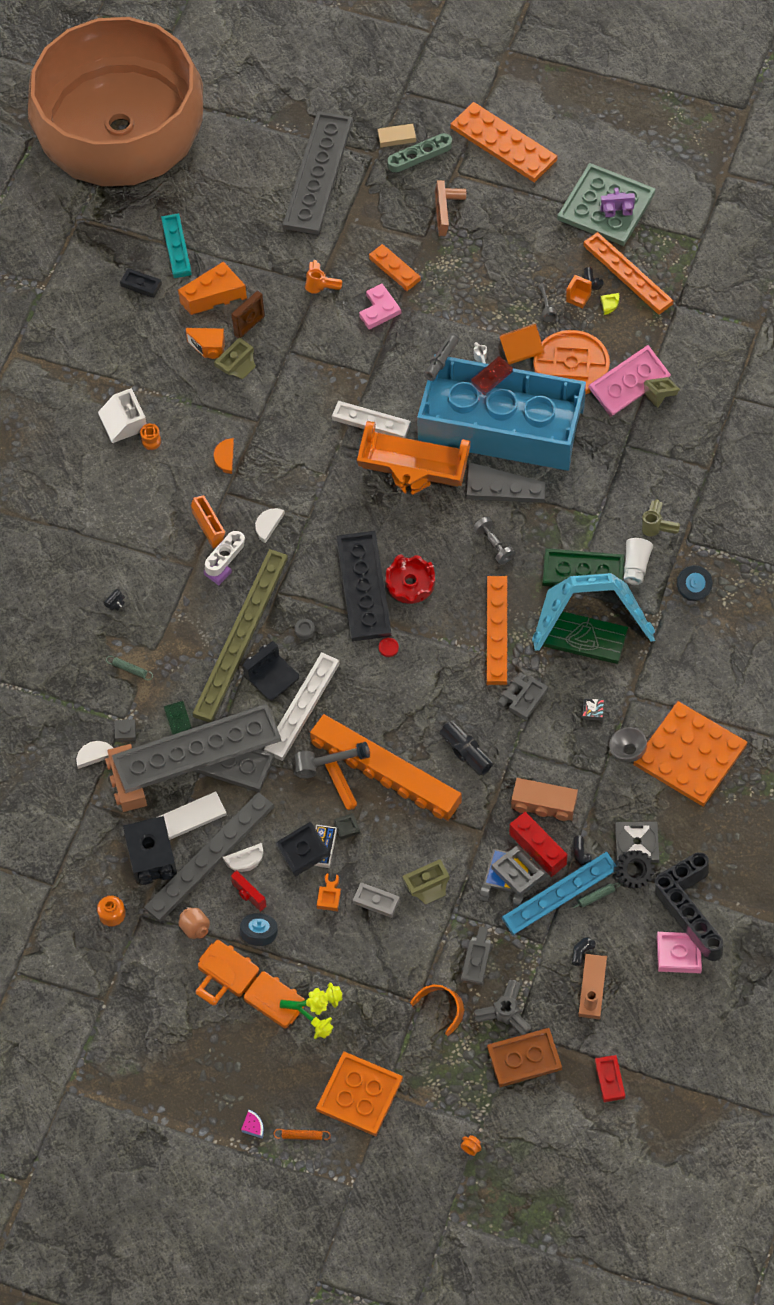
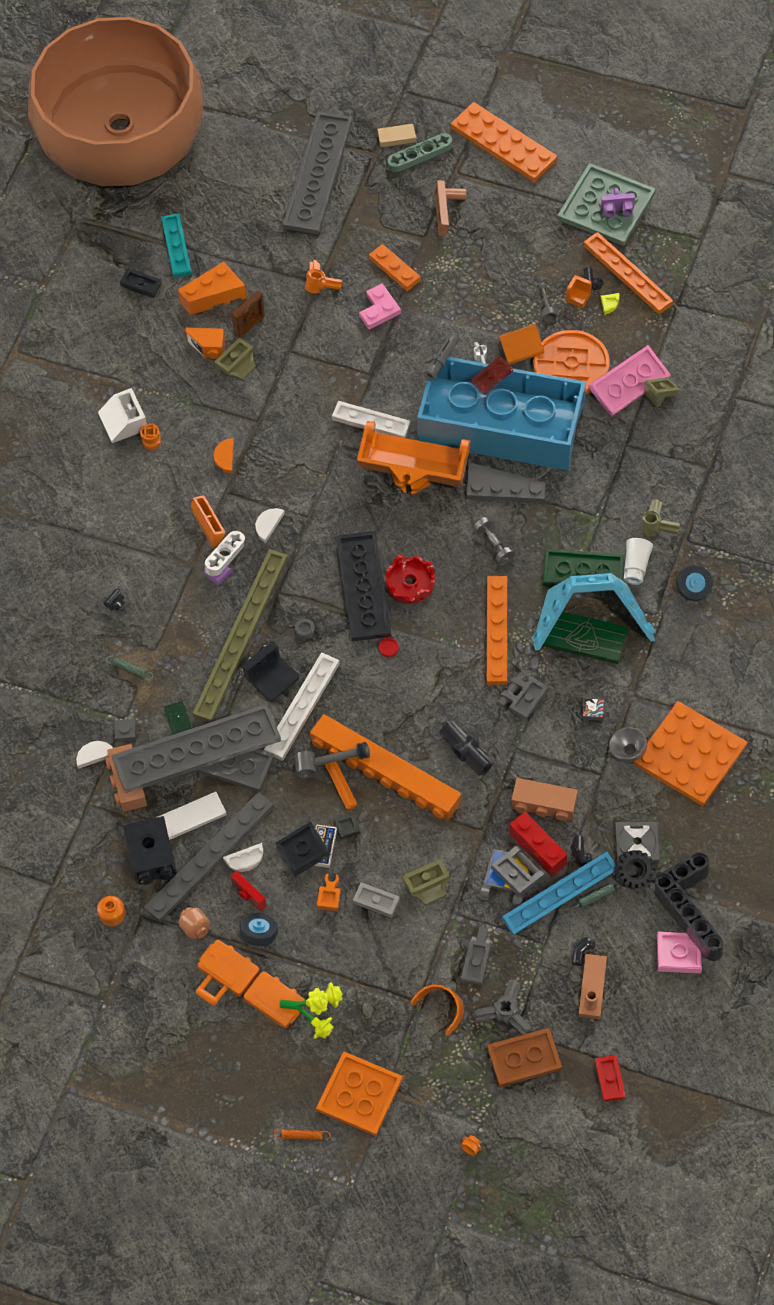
dark pink tile [241,1110,264,1139] -> none

